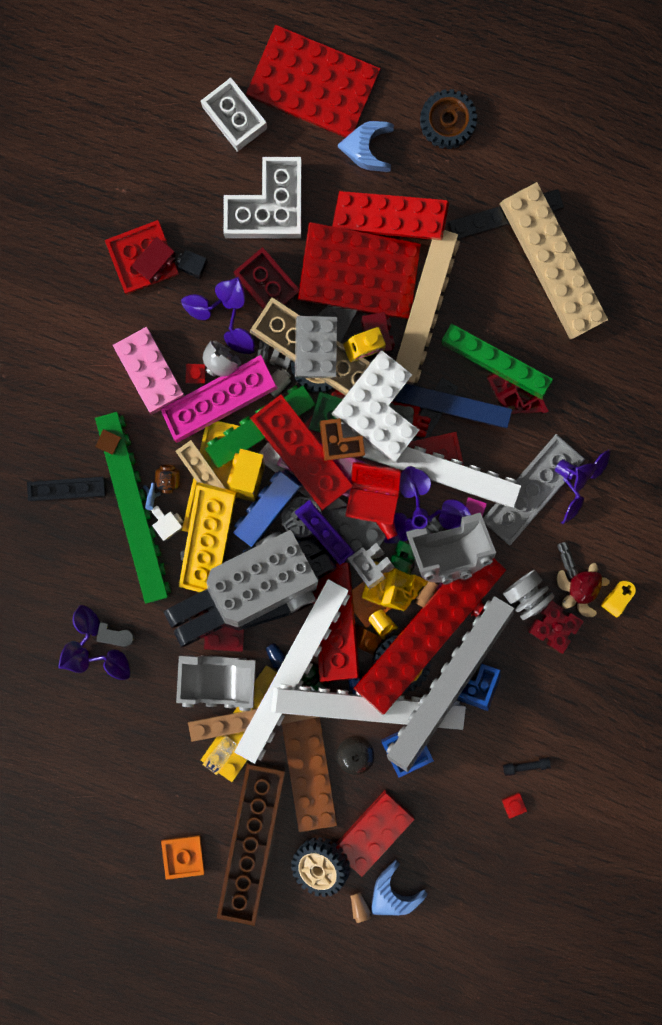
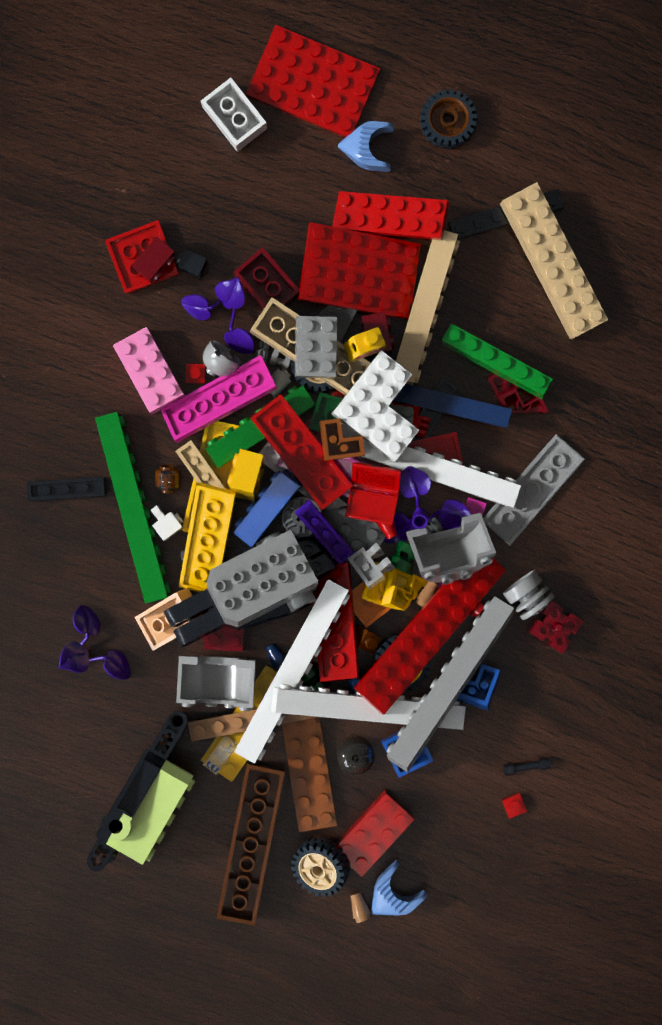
reddish brown tile [95,429,121,455] -> none
dark grey leg [96,622,135,647] -> none
medium blue bar [143,483,161,510] -> none
orange plate [161,835,205,880] -> none
white brick [224,157,302,238] -> none
yellow piece [369,609,398,640] -> none
dark purple plant [555,449,611,524] -> none
dark grey axle [557,542,578,579] -> none
animal [557,563,610,617] -> none
yellow piece [601,581,636,618] -> none
none -> piece [87,711,195,871]
none -> light nougat slope [135,588,203,651]

